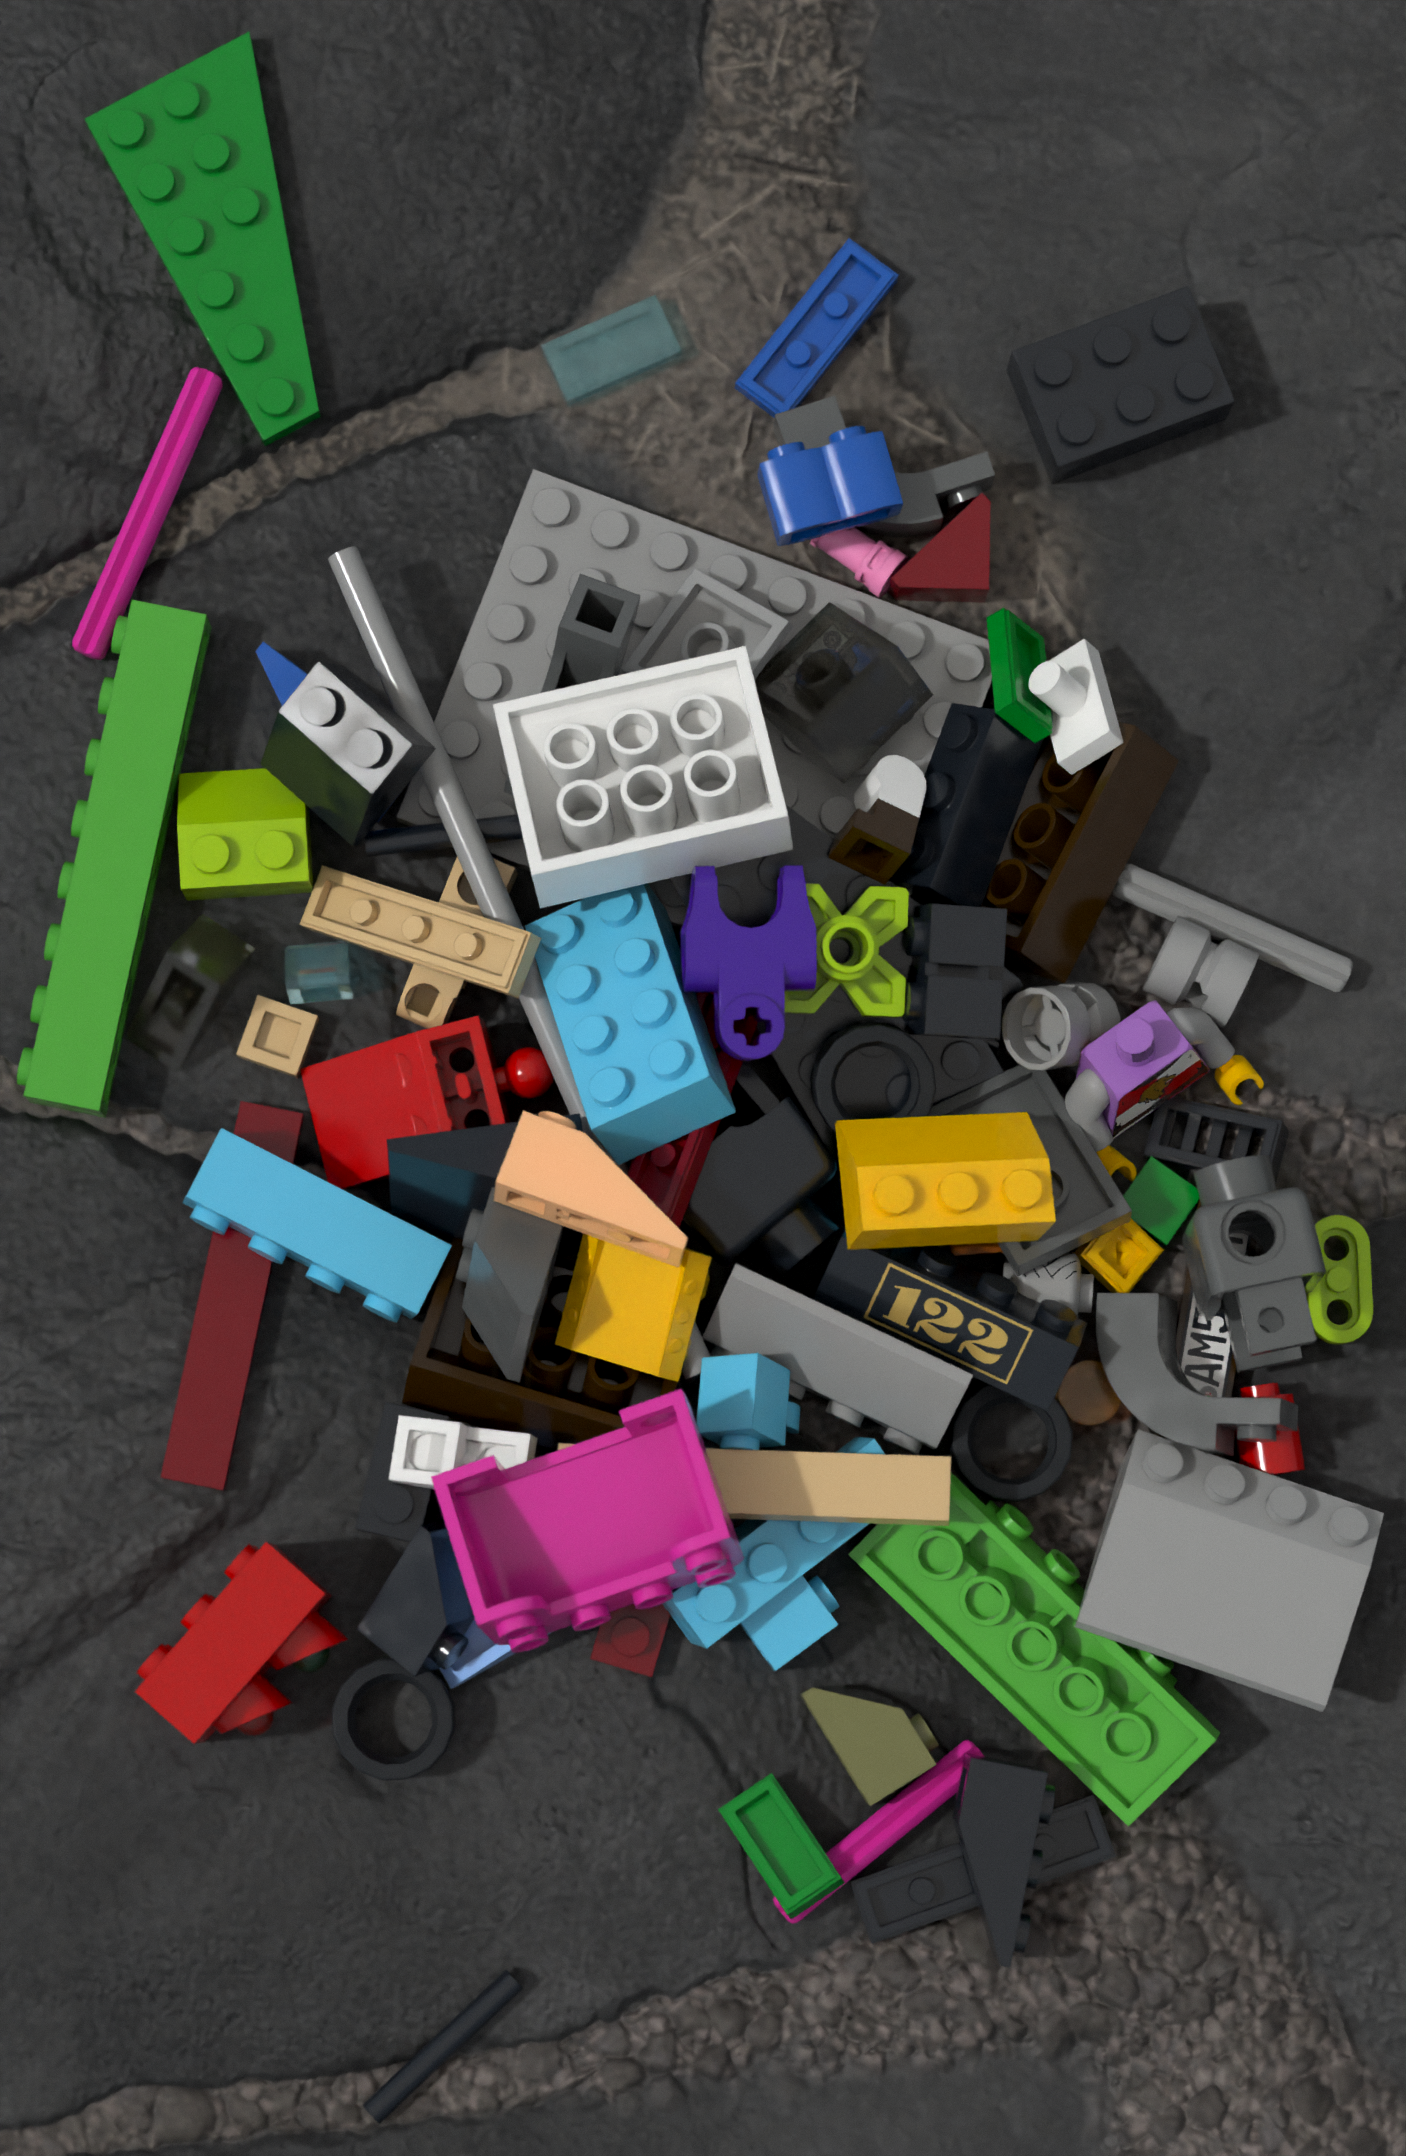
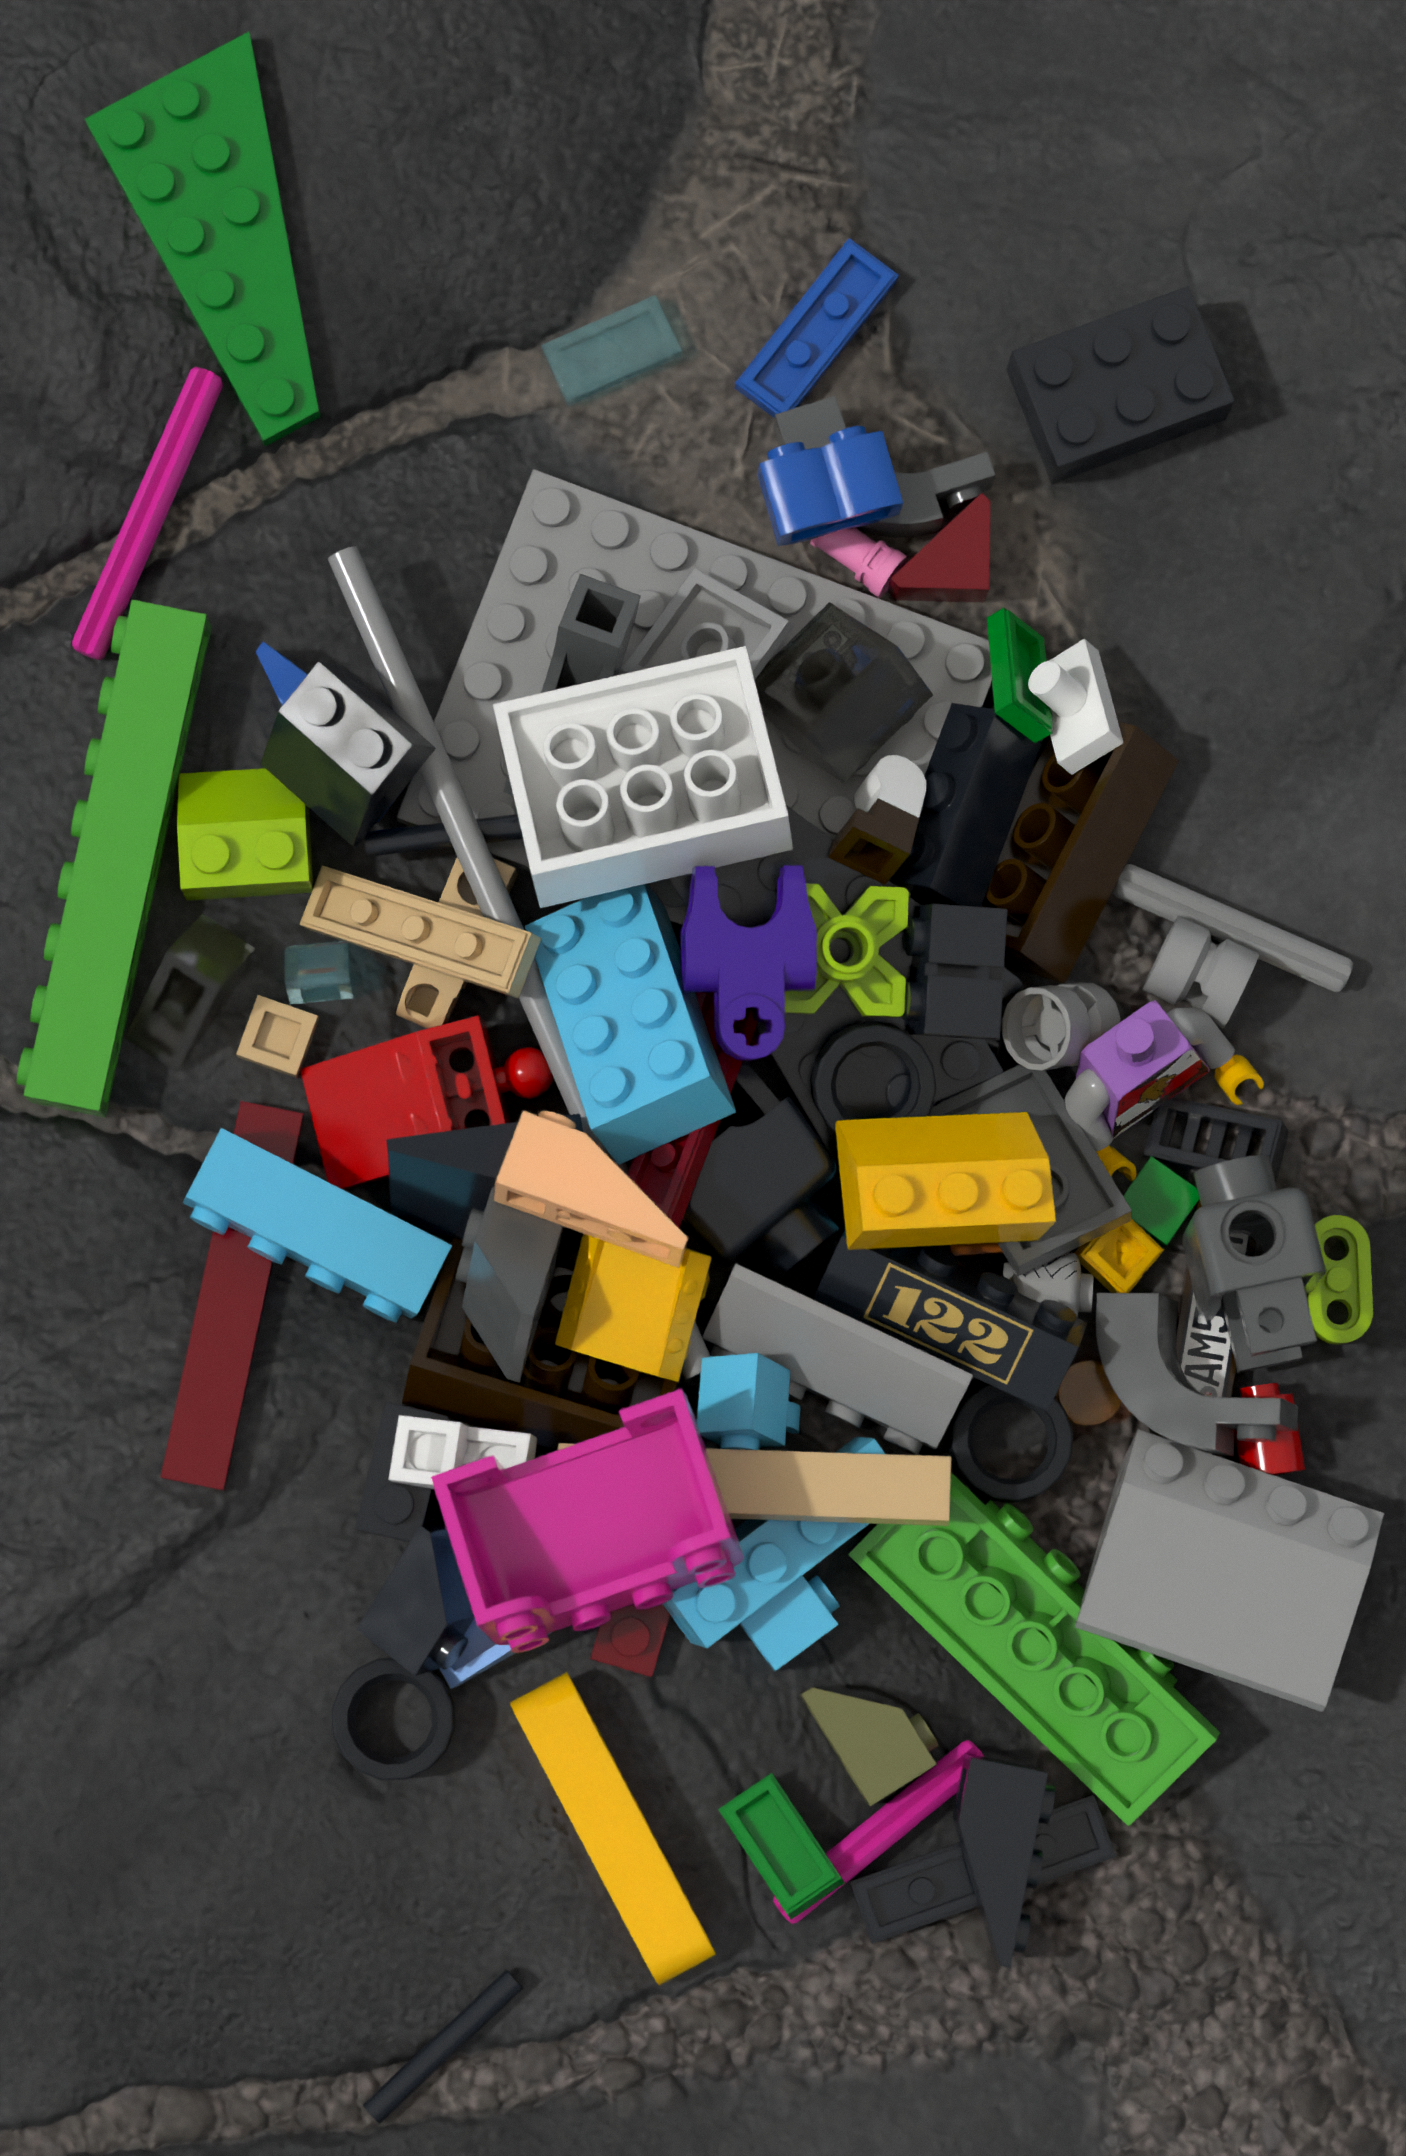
red piece [135,1541,348,1744] -> none
none -> yellow beam [510,1672,716,1986]

